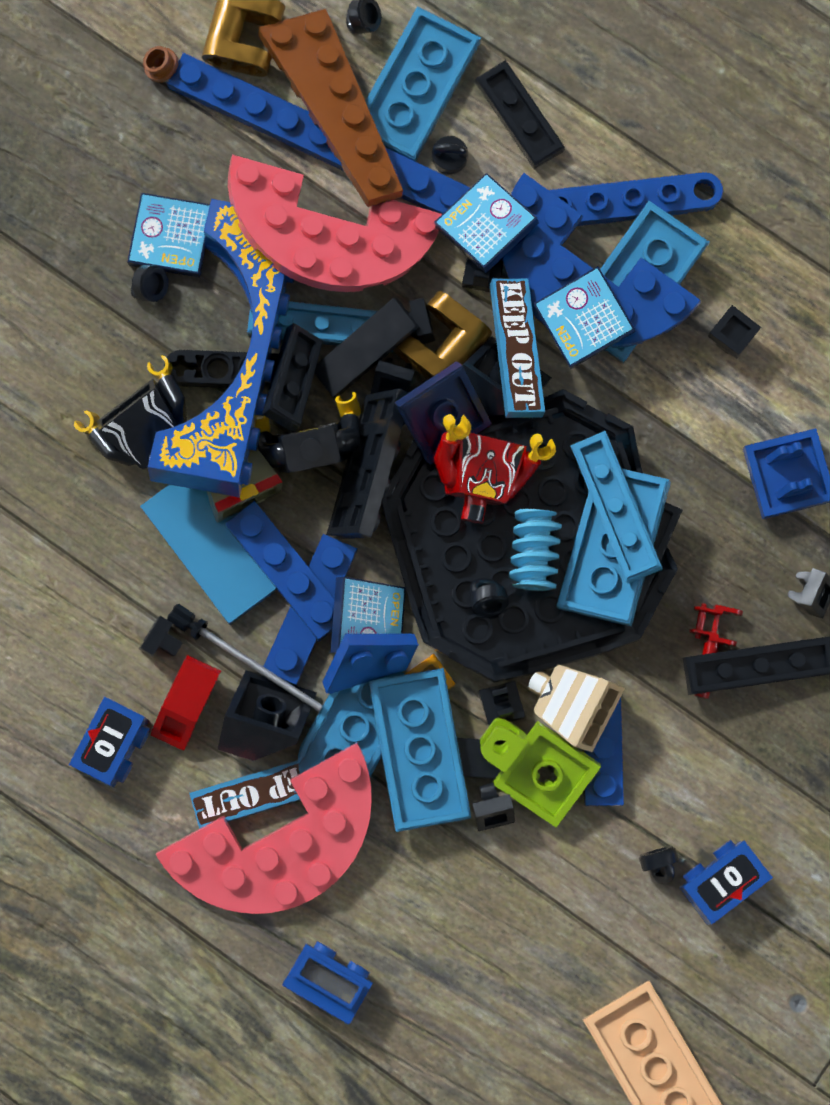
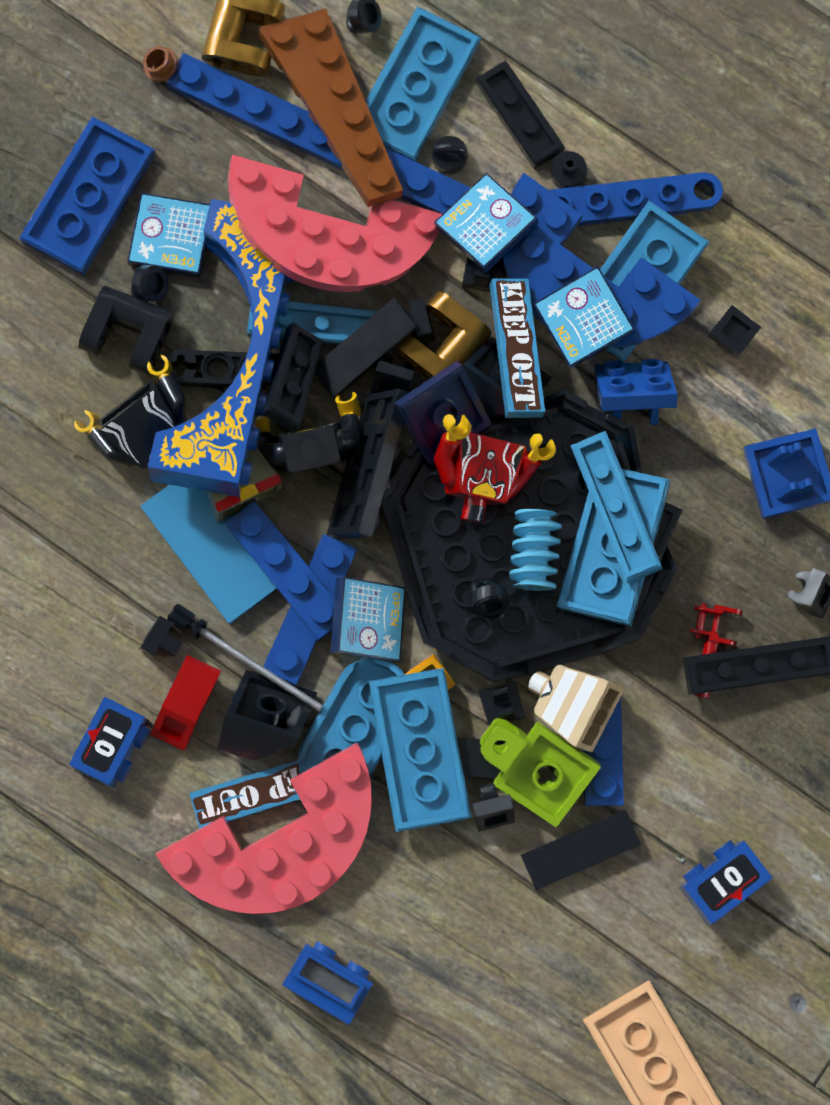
blue wing [322,634,419,694] -> none
black tile [639,846,679,884] -> none
none -> blue tile [19,116,156,276]
none -> black connector [78,285,174,376]
none -> black tile [520,809,641,890]
none -> black tile [550,151,587,189]
none -> blue plate [594,359,677,425]

